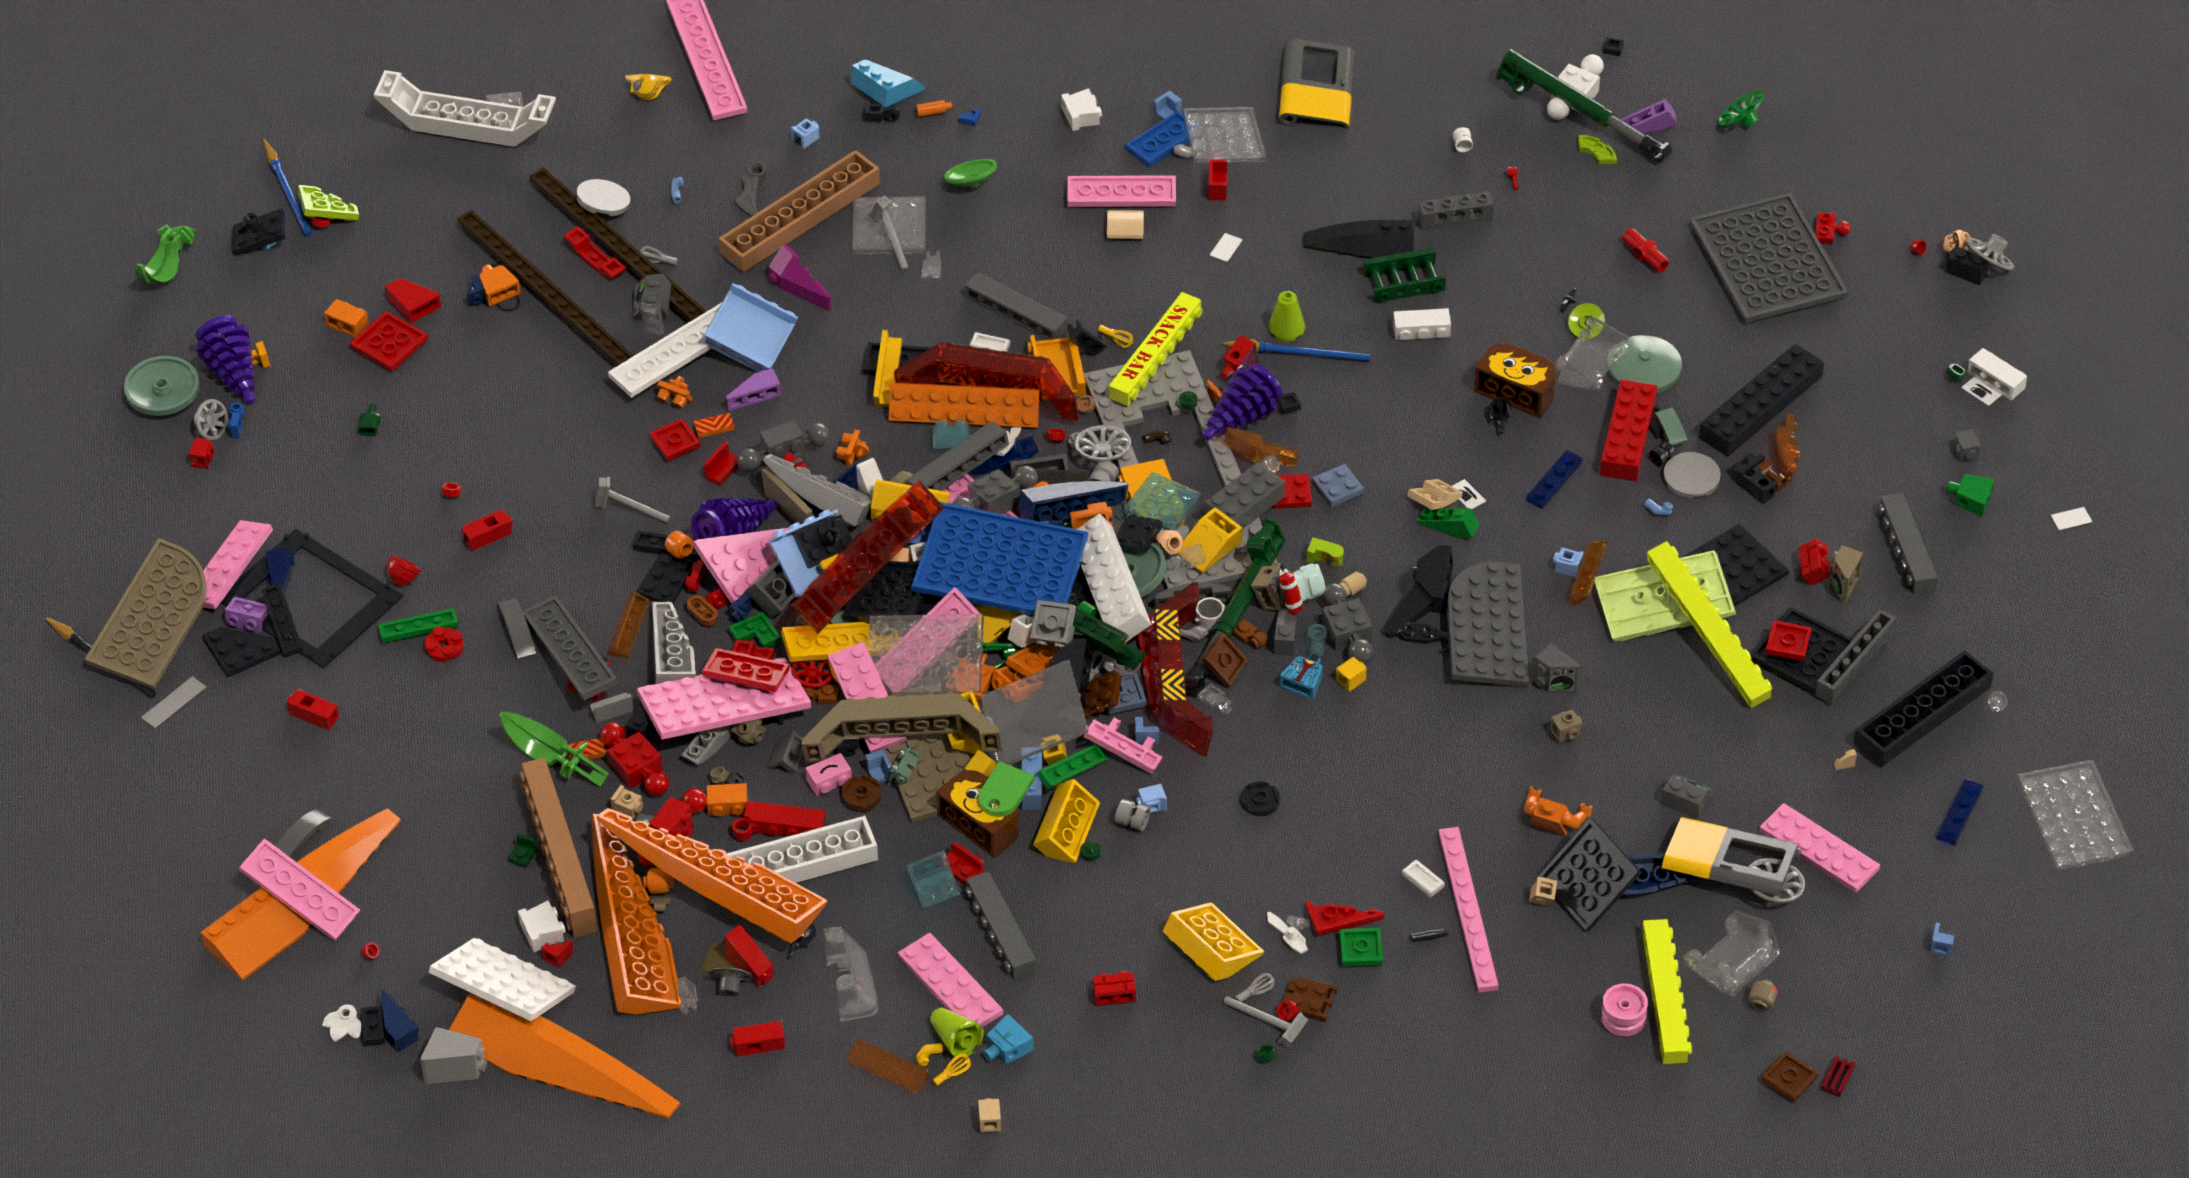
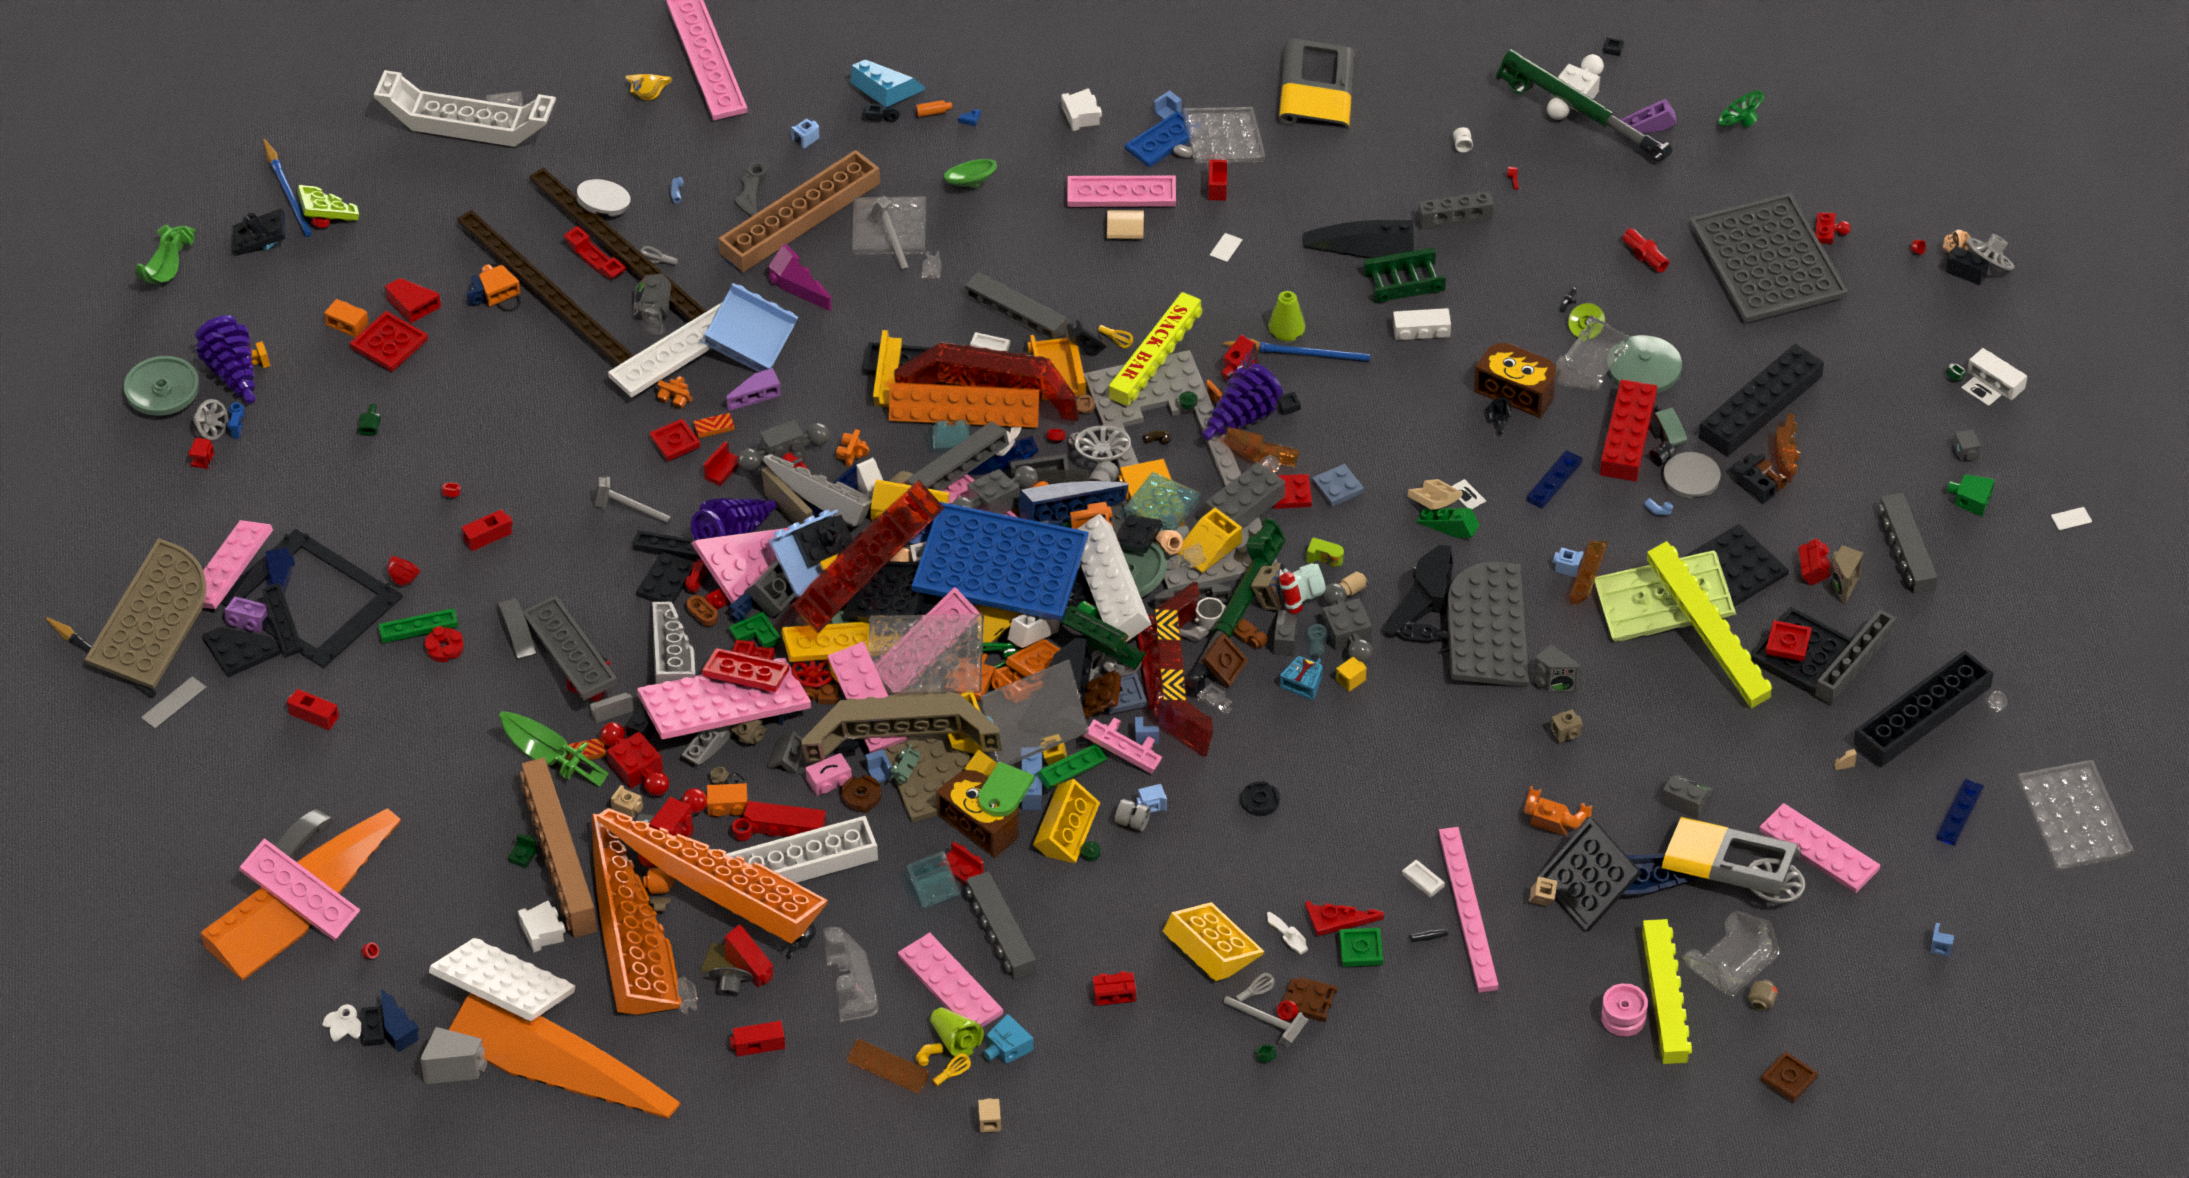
red panel [542,939,574,969] -> none
clear orange slope [607,591,650,658] -> none
orange head [665,531,693,558] -> none
light grey plate [1030,600,1076,648] -> none
clear plate [1286,915,1310,931] -> none
lime tile [1578,135,1617,164] -> none
dark red tile [1821,1055,1856,1097] -> none

